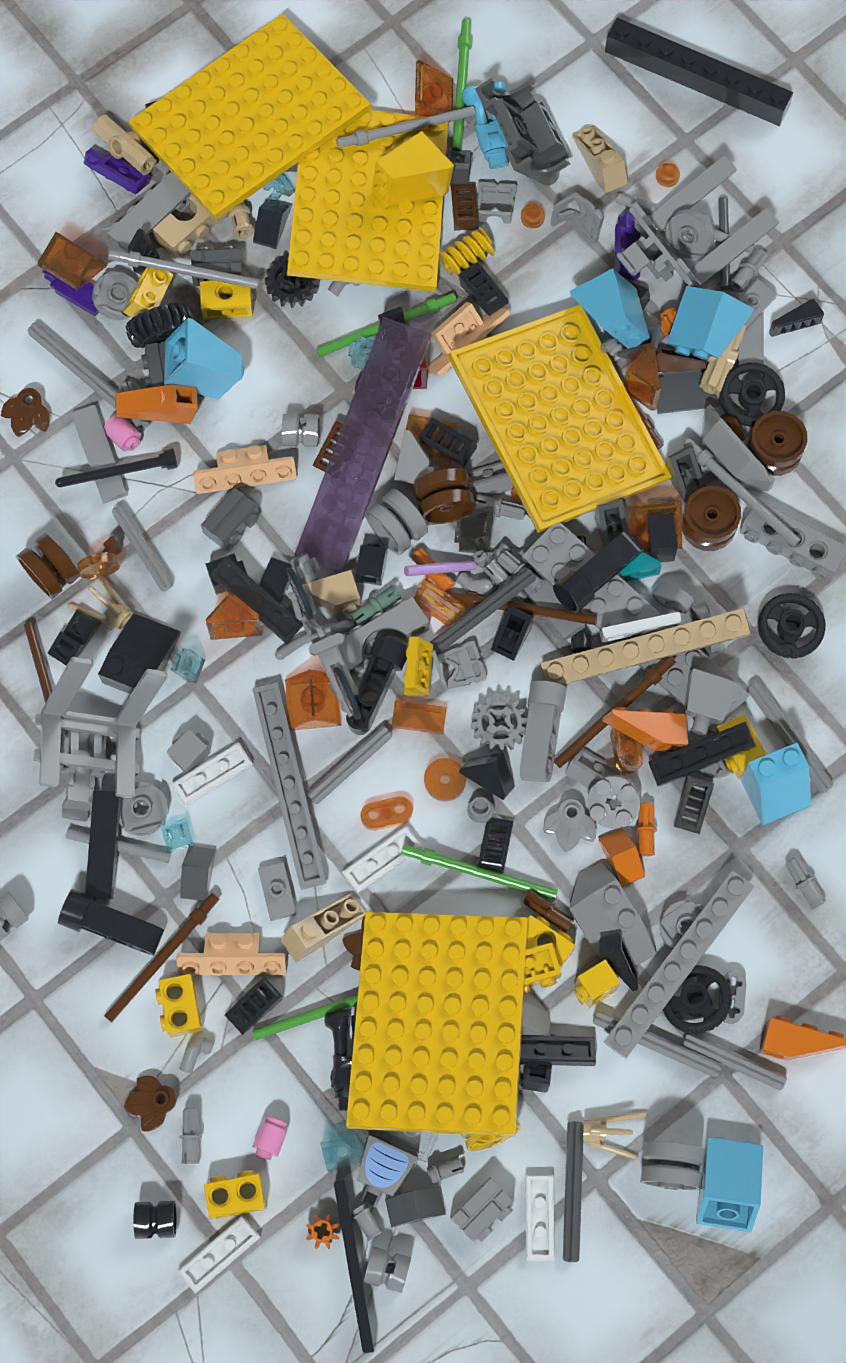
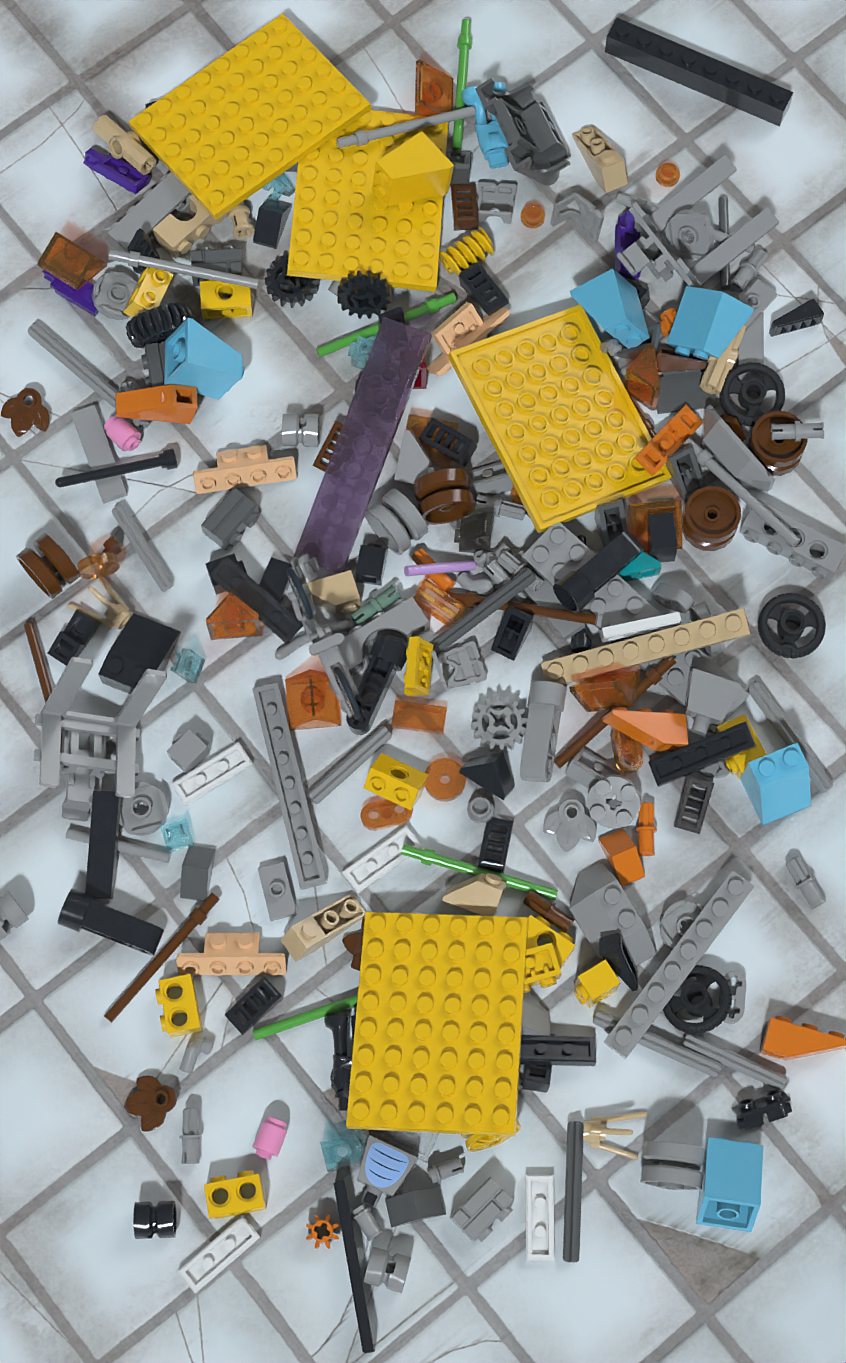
none -> black gear [337,270,391,319]
none -> yellow brick [363,753,429,810]
none -> tan slope [442,873,507,916]
none -> clear orange slope [569,671,640,712]
none -> orange slope [635,405,703,476]
none -> black hinge [731,1090,792,1131]
none -> light grey pin [771,421,824,442]

